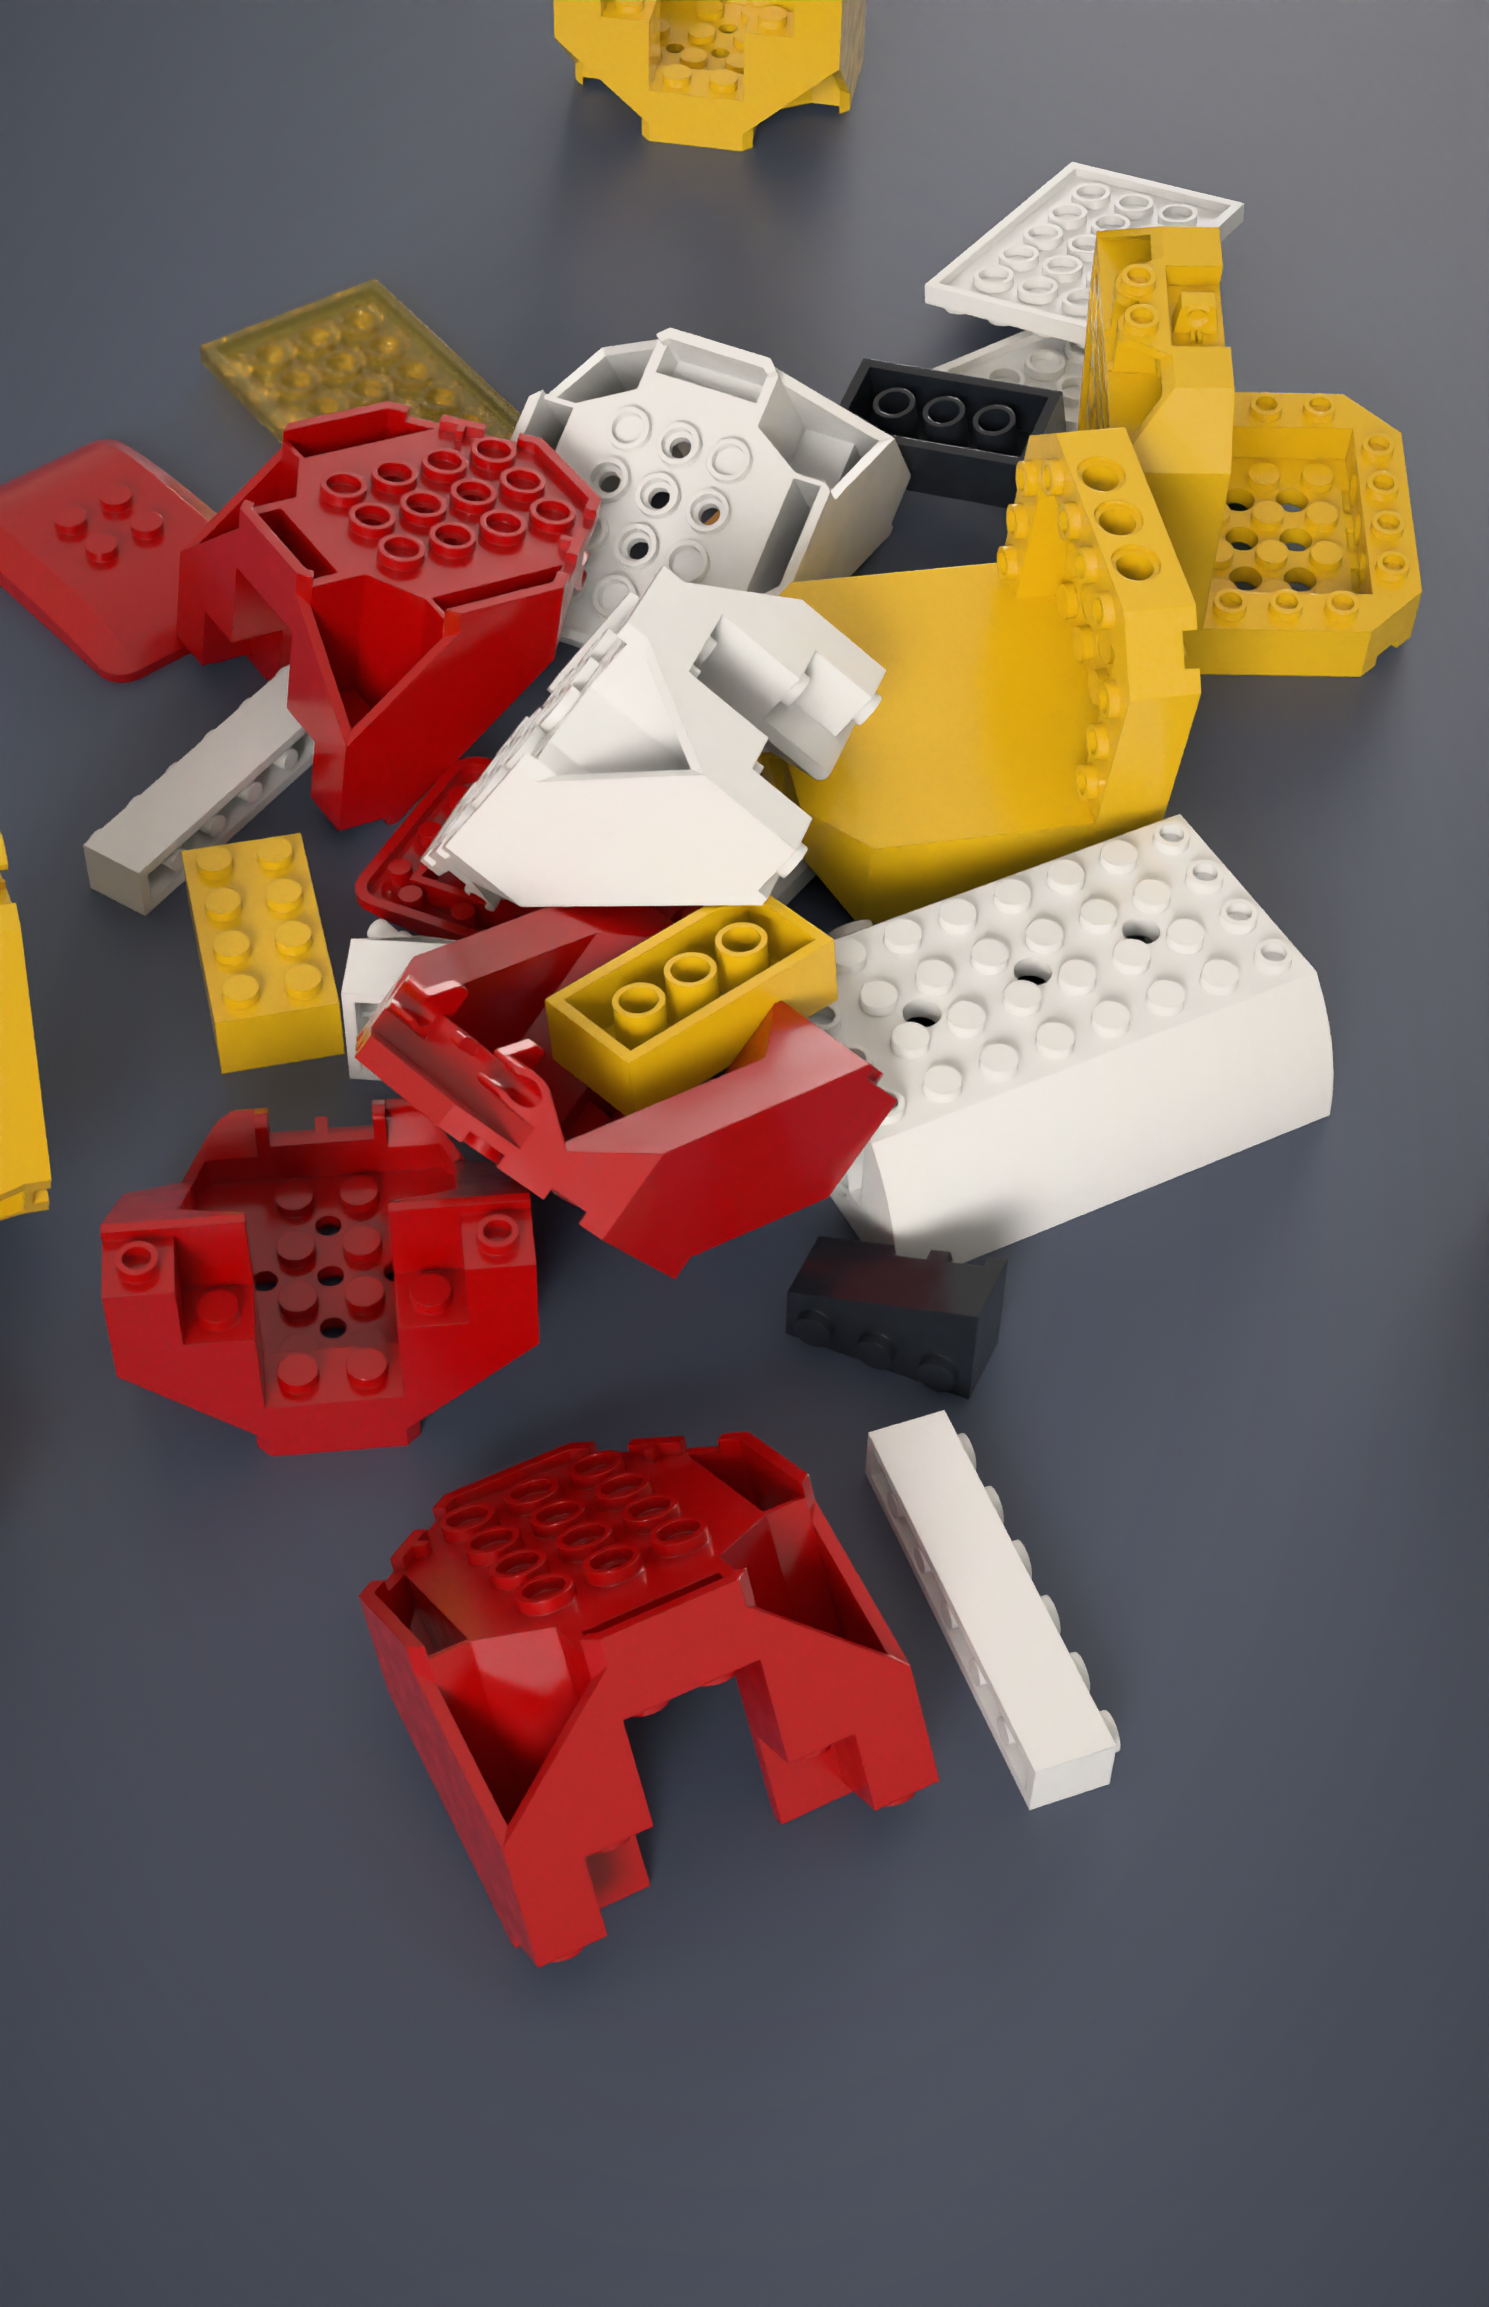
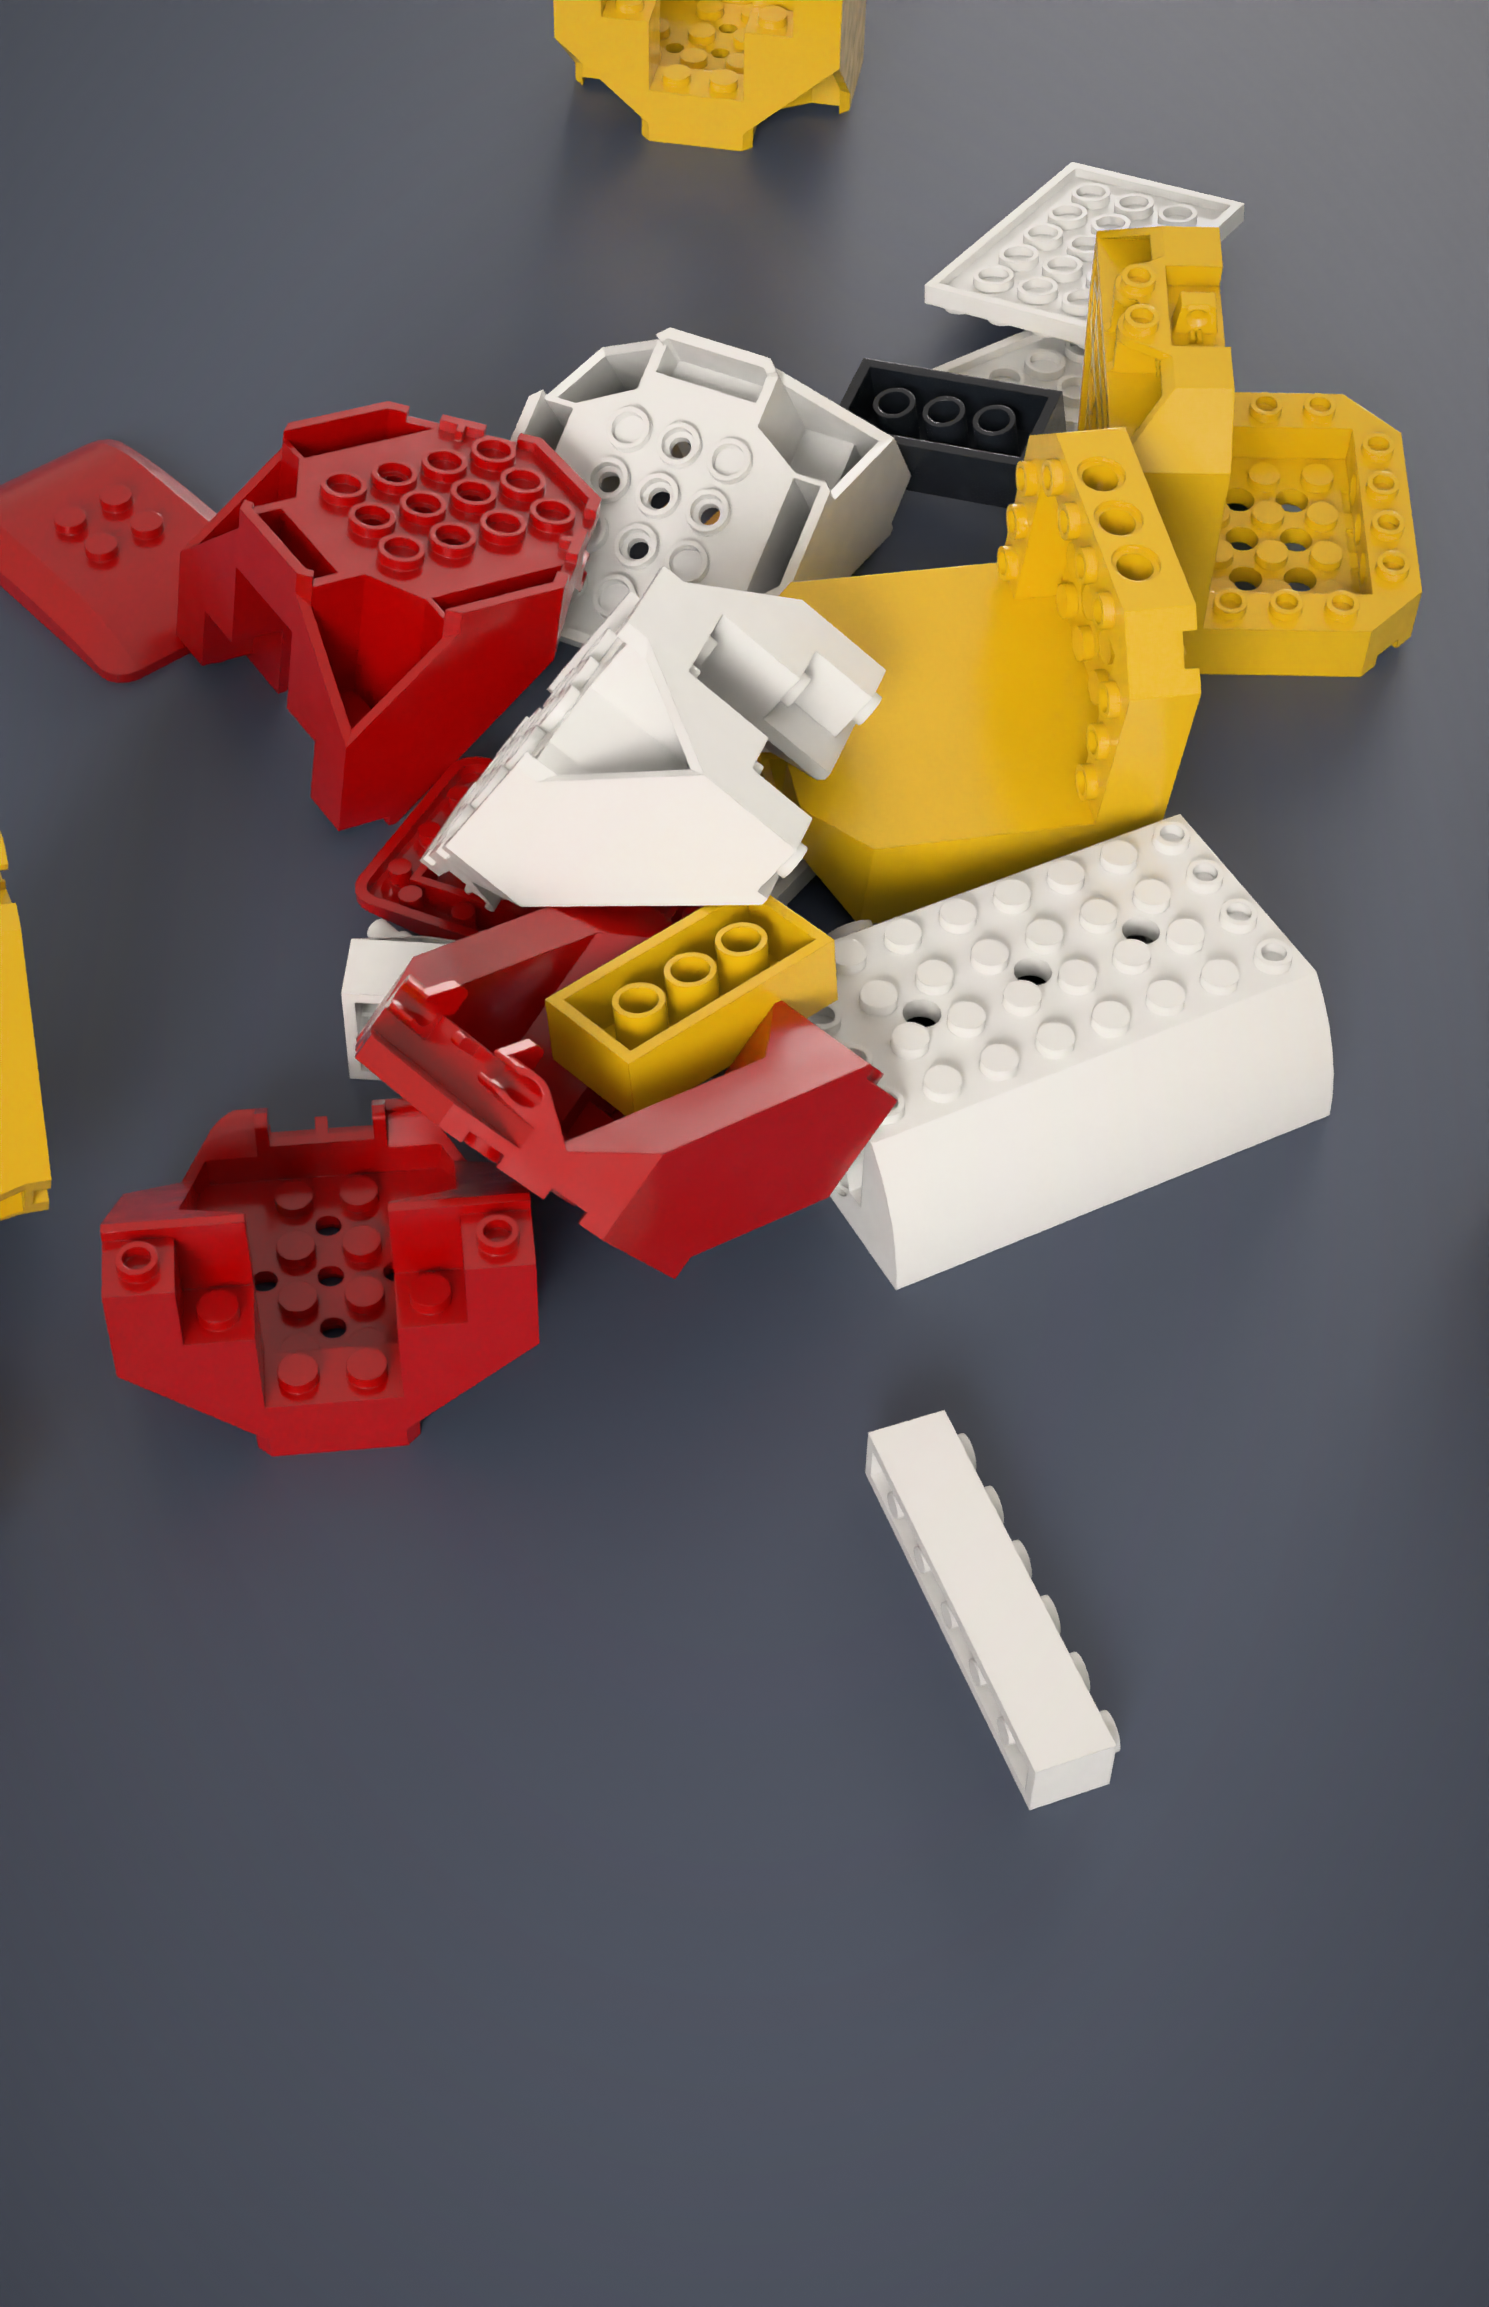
white brick [83,664,315,916] -> none
yellow brick [181,833,345,1074] -> none
clear yellow plate [200,278,521,444] -> none
red piece [358,1432,940,1968] -> none
black wedge [785,1236,1008,1400] -> none

